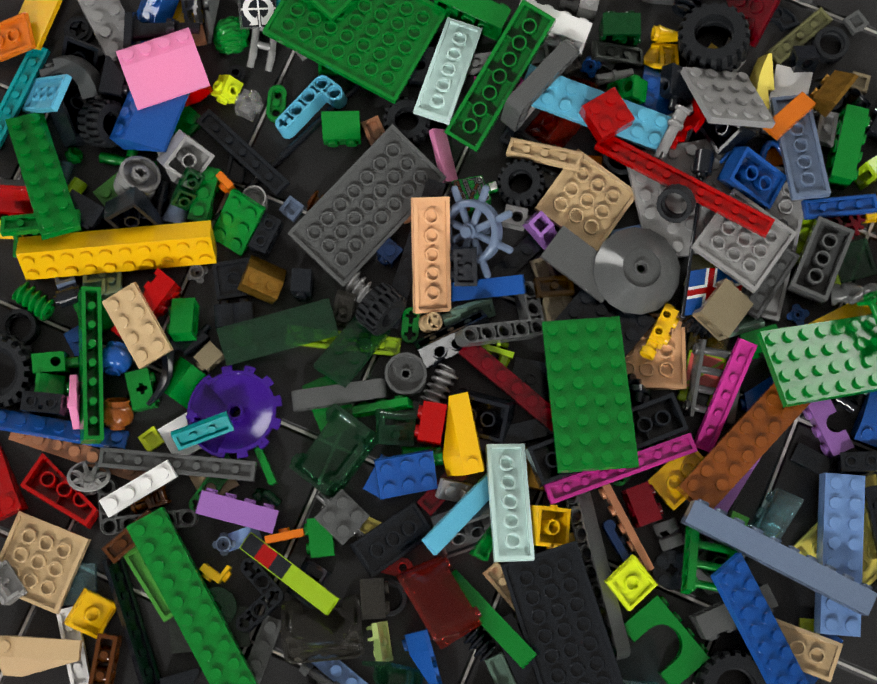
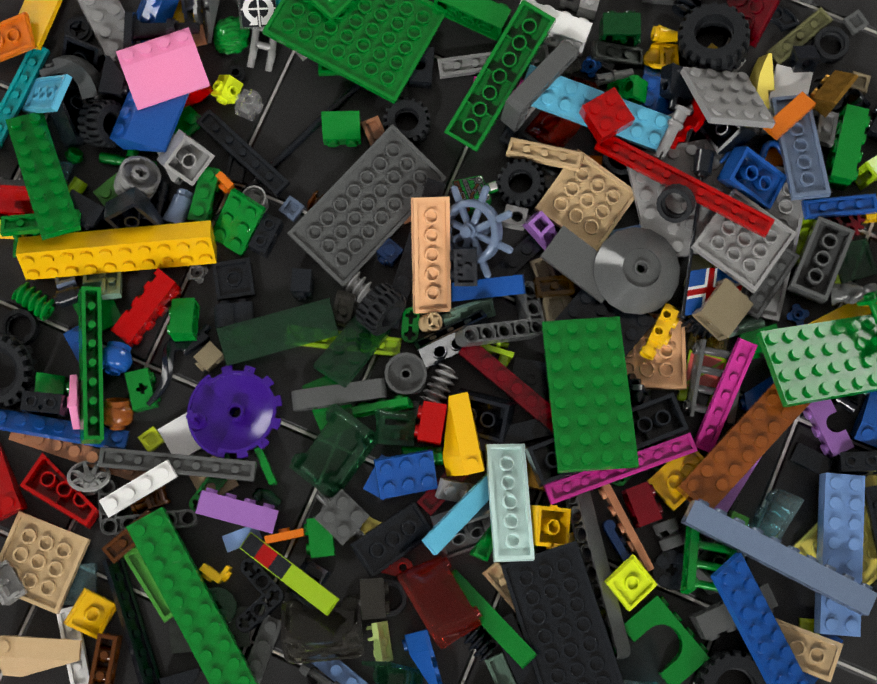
green torso [31,351,79,376] -> none
tan plate [102,282,174,369] -> none
green slope [157,356,207,409] -> none
dark green slope [170,167,205,211] -> none
teal plate [171,411,234,451] -> none
sand blue plate [212,532,236,556] -> none
pearl gold slope [237,255,286,304] -> none
green plate [266,85,287,123] -> none
medium azure beam [275,75,347,139] -> none
light aqua plate [413,17,483,125] -> none
bright pink tile [429,128,458,184] -> none

